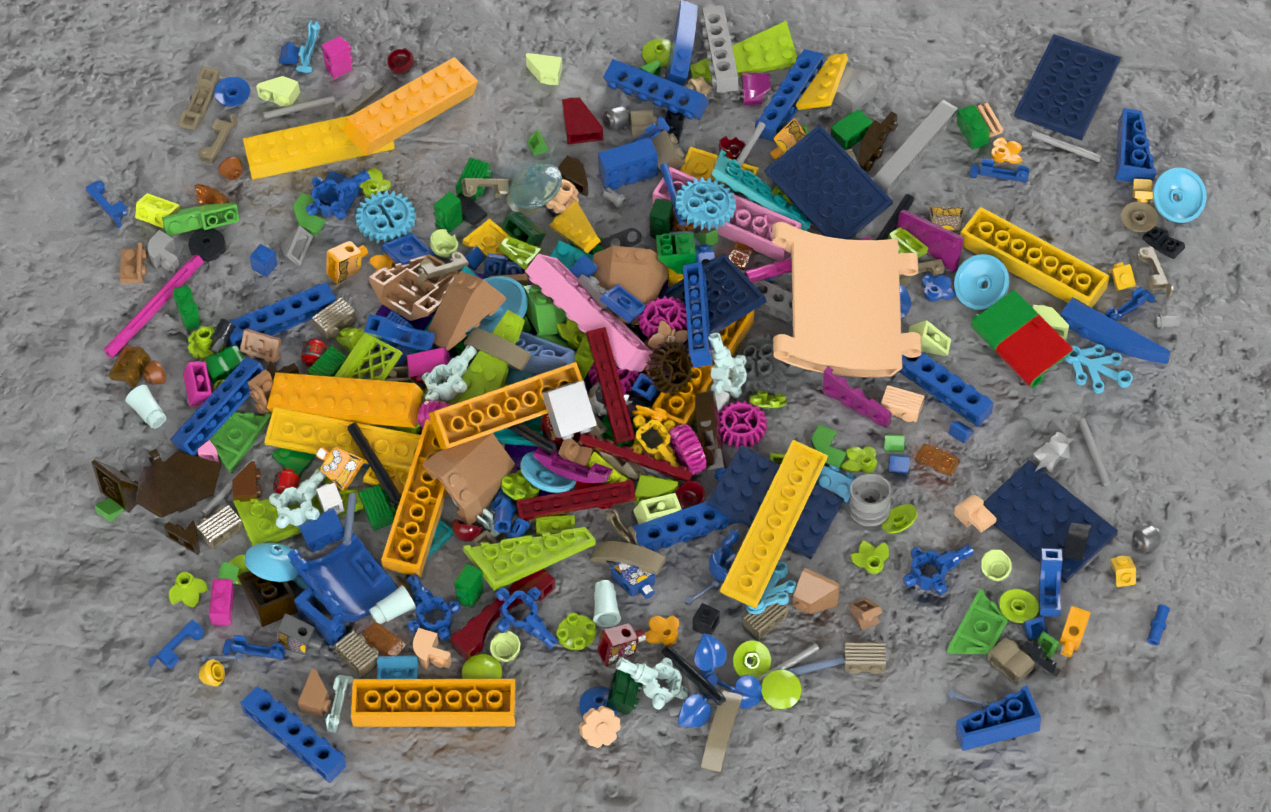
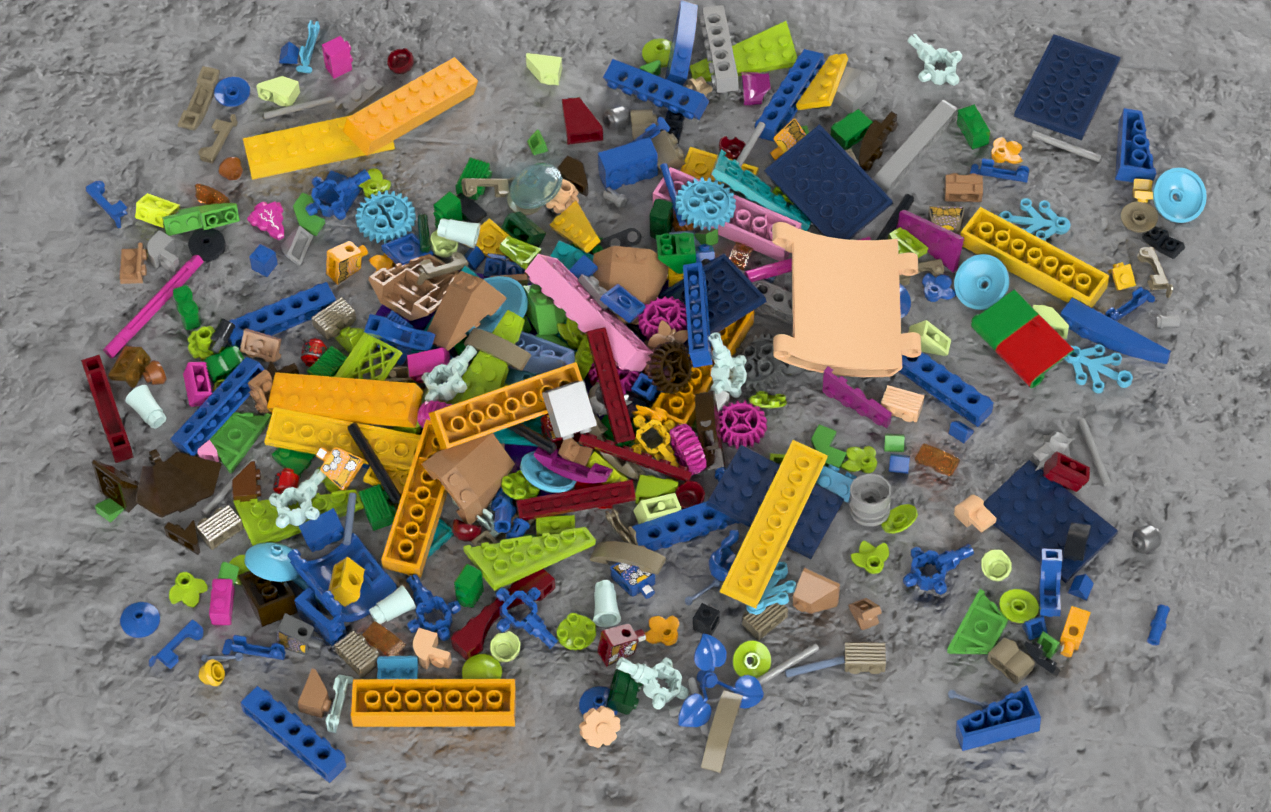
white brick [316,483,344,514] -> none
black axle [661,645,726,706] -> none
lime dish [761,670,802,709] -> none
light nougat tile [977,102,1003,138] -> none
yellow bracket [1110,556,1136,587] -> none
none -> dark red arch [81,355,134,463]
none -> blue dish [120,602,160,638]
none -> dark pink rock [247,202,284,240]
none -> yellow brick [328,557,365,607]
none -> dark green axle [418,213,431,253]
none -> light aqua plant [437,218,480,248]
none -> light aqua piece [908,34,962,86]
none -> medium nougat brick [945,173,983,202]
none -> medium azure plant [999,198,1071,241]
none -> dark red brick [1044,451,1090,492]
none -> blue slope [1068,574,1094,600]

